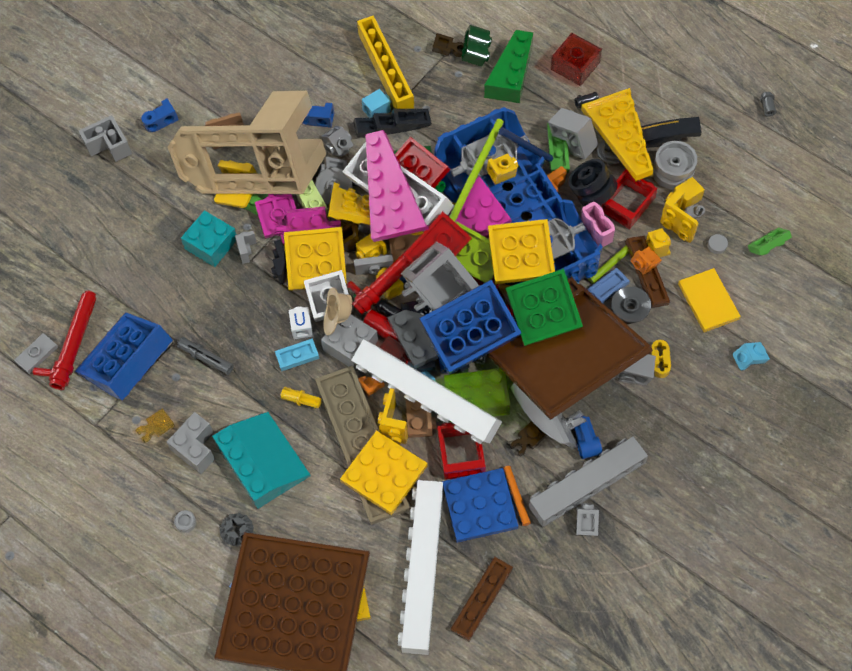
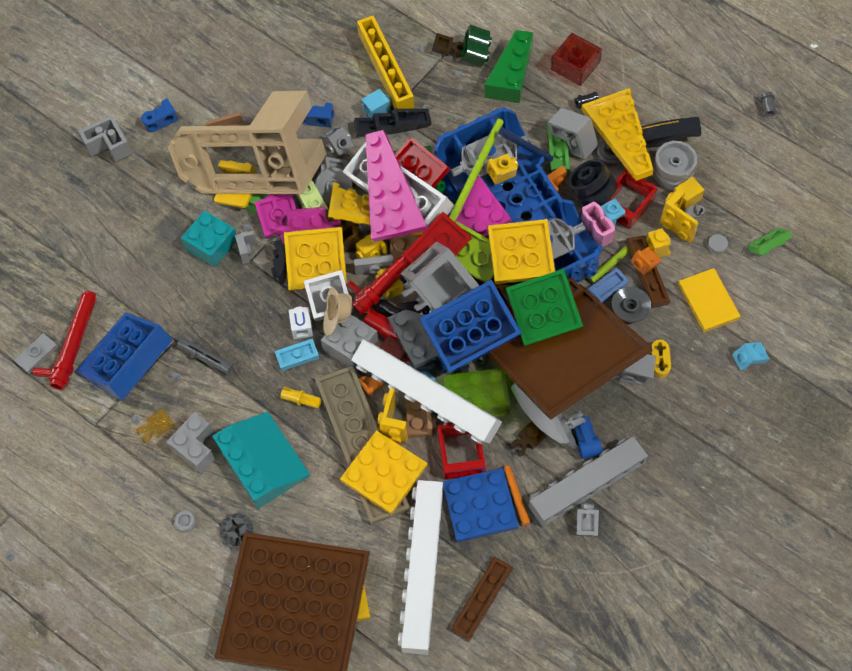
none -> medium azure bracket [600,199,625,227]

